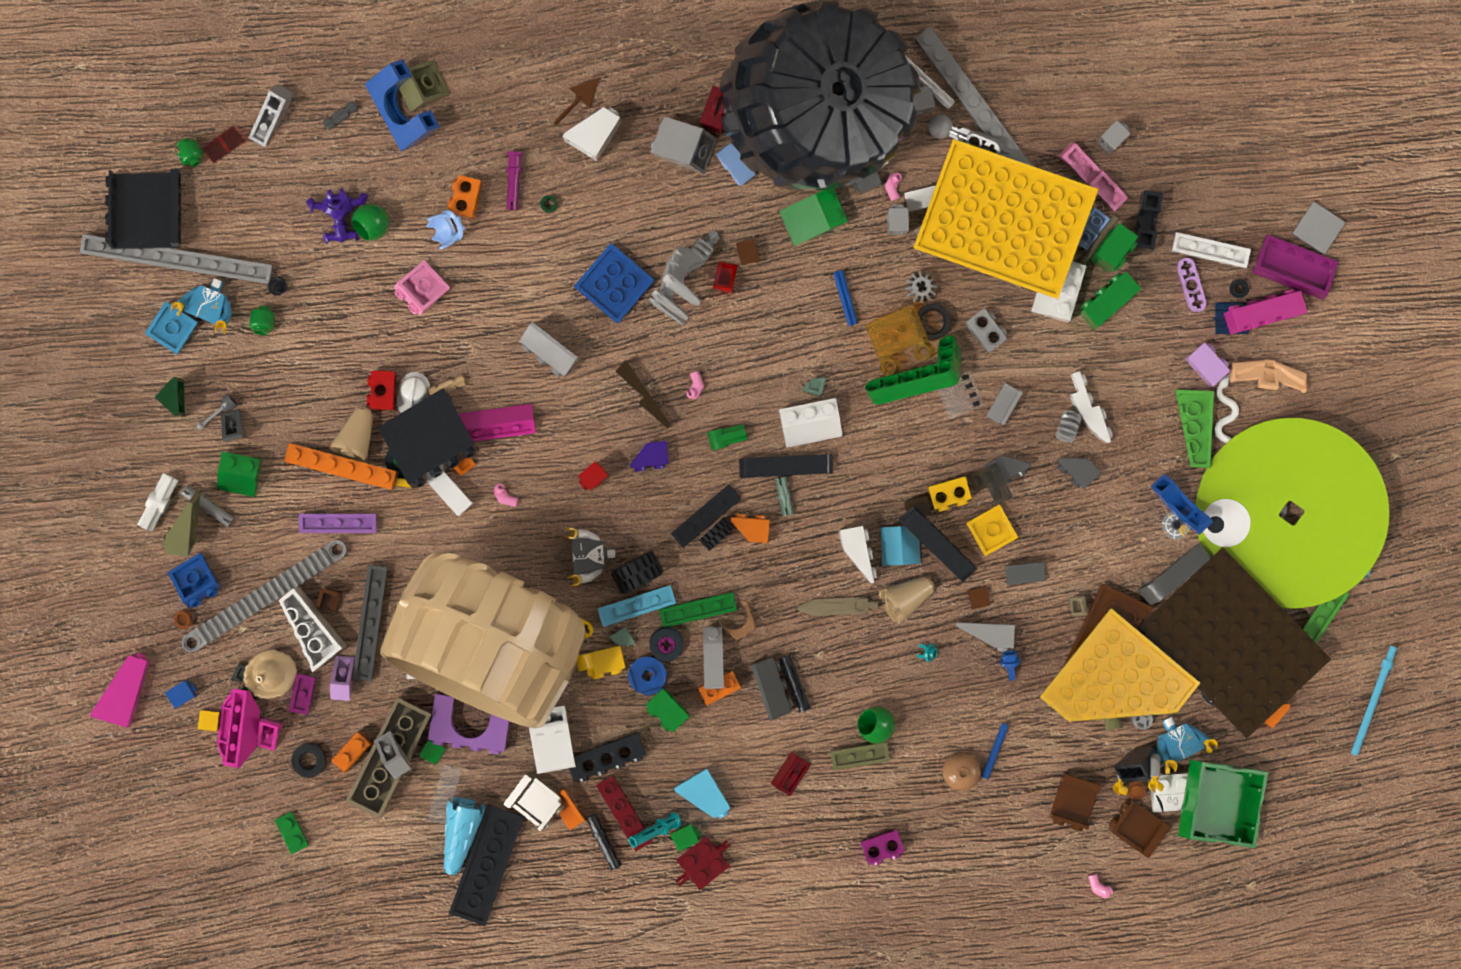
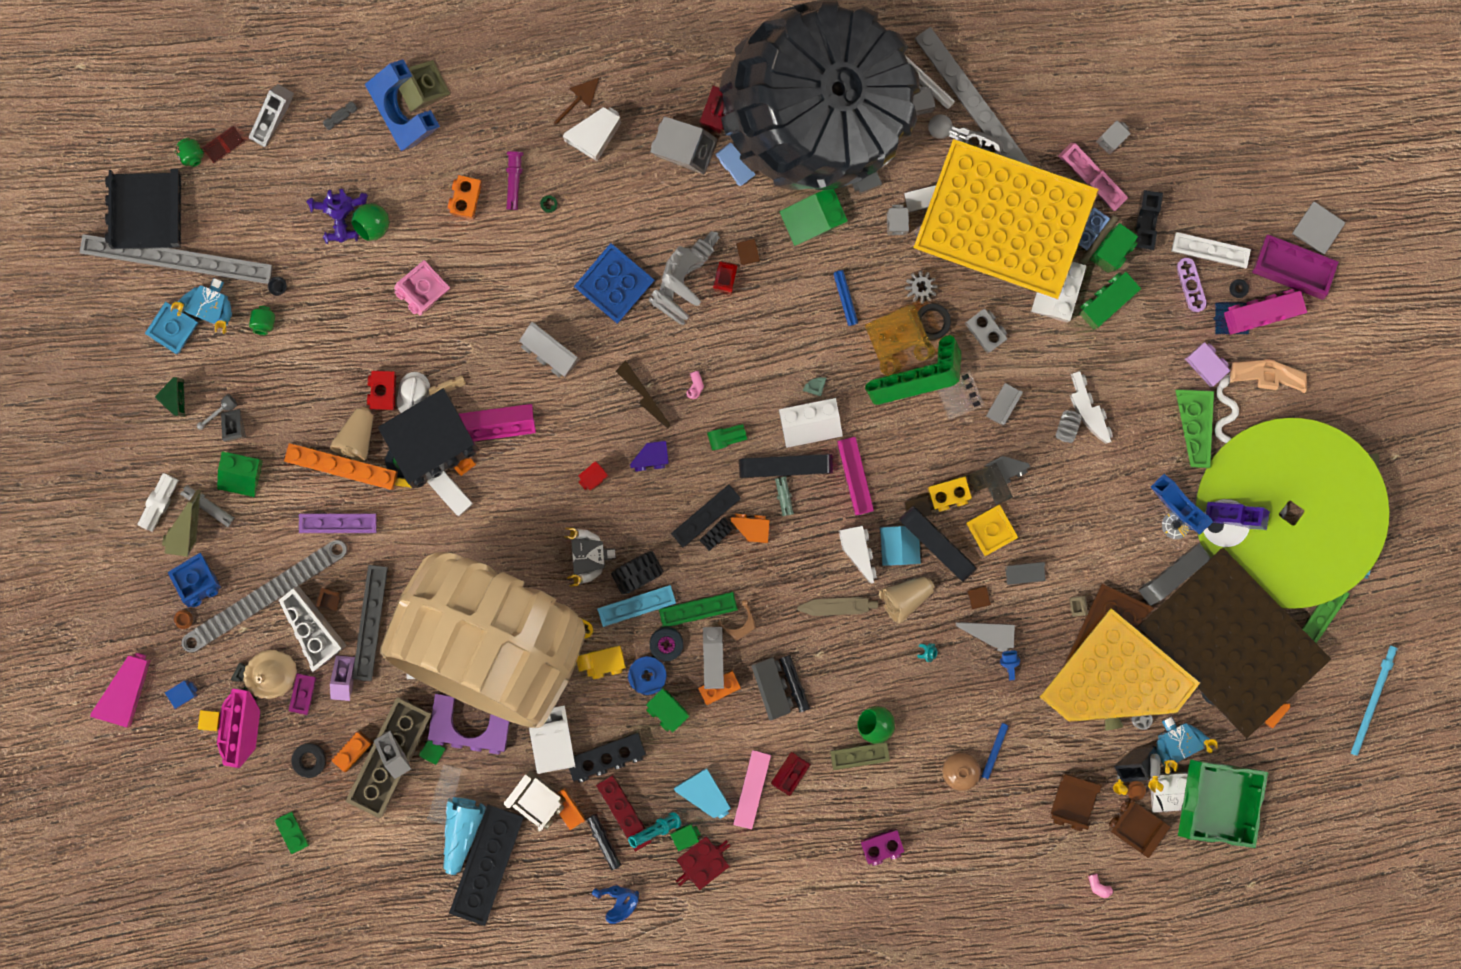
dark pink slope [256,717,284,751] -> none
light blue helmet [427,210,466,249] -> none
bright pink arm [494,483,518,507] -> none
sand green tile [609,627,635,646] -> none
bright pink arm [885,172,902,201] -> none
dark grey slope [1056,458,1101,489] -> none
none -> blue helmet [592,885,639,924]
none -> bright pink tile [733,750,771,830]
none -> dark pink panel [837,437,874,516]
none -> dark purple slope [1206,502,1270,530]

